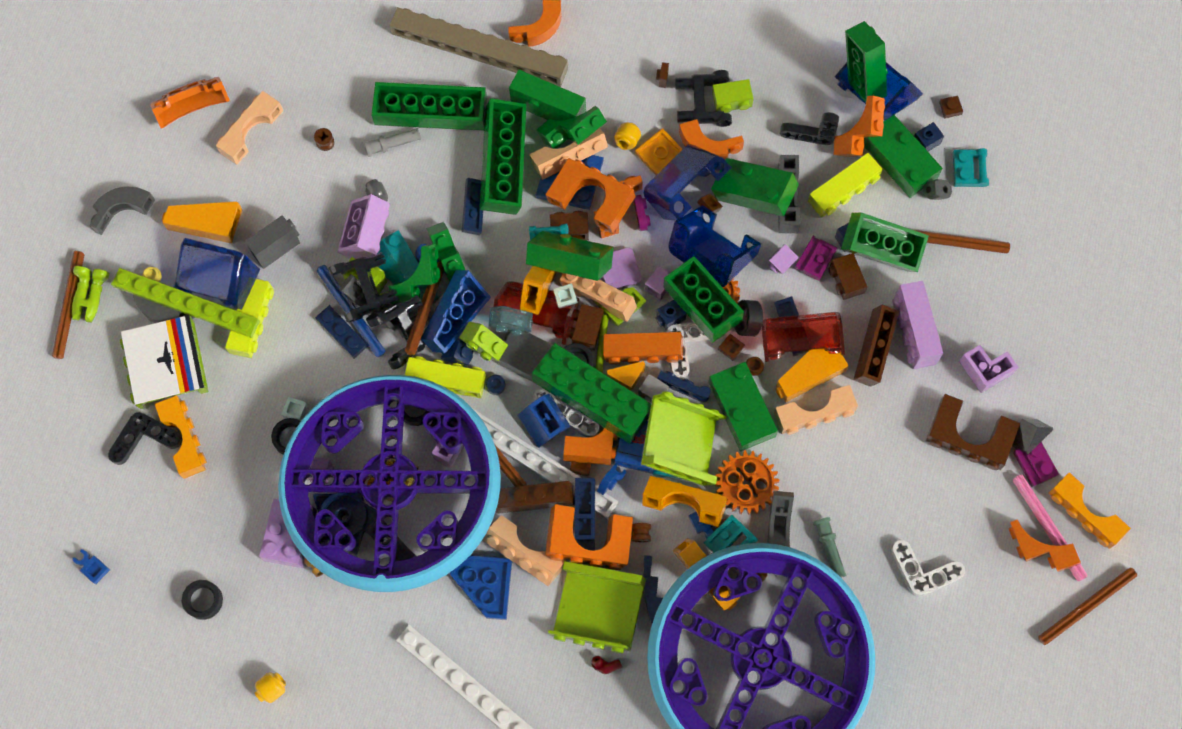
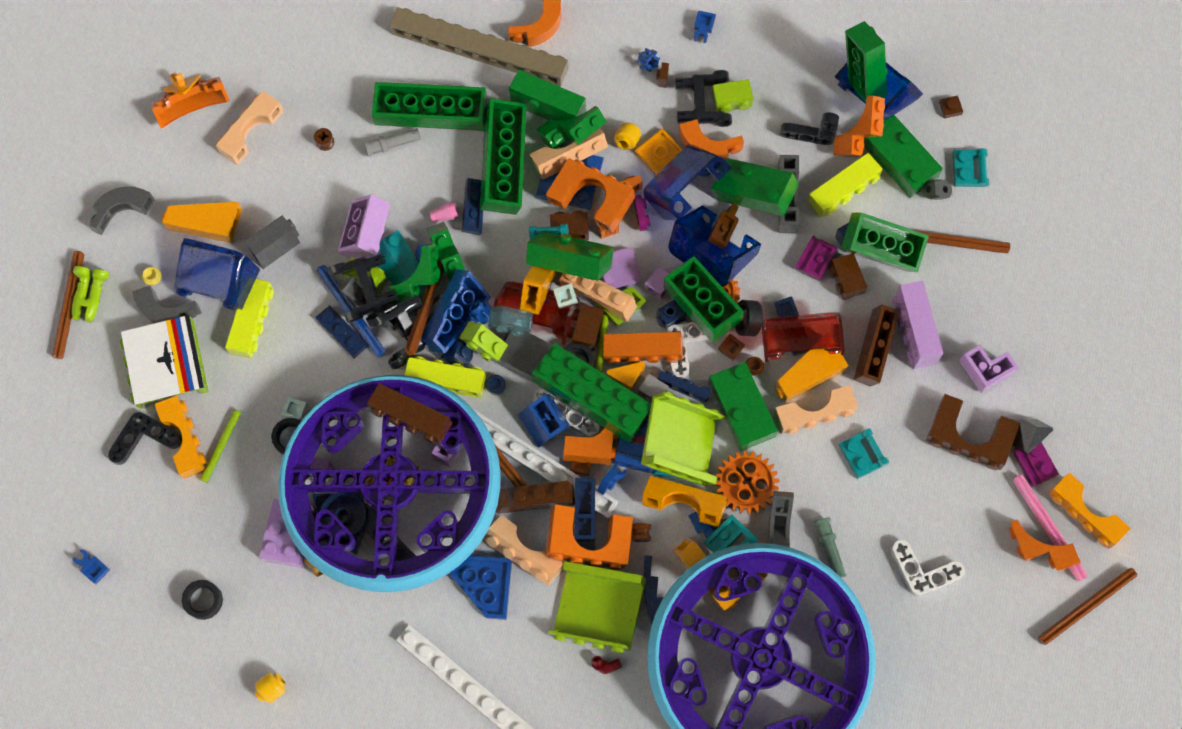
lime plate [111,268,260,338] -> none
dark grey piece [365,179,388,202] -> none
reddish brown plate [697,193,723,216] -> none
lavender brick [768,244,799,274] -> none
dark blue brick [914,122,944,152] -> none
none -> light orange piece [163,72,201,95]
none -> lime bar [200,409,241,483]
none -> reddish brown brick [367,383,452,444]
none -> bright pink cone [430,202,459,223]
none -> blue gear [469,300,493,324]
none -> blue gear [636,48,660,72]
none -> blue plate [694,10,716,43]
none -> reddish brown hinge [708,203,739,250]
none -> teal plate [839,428,890,479]

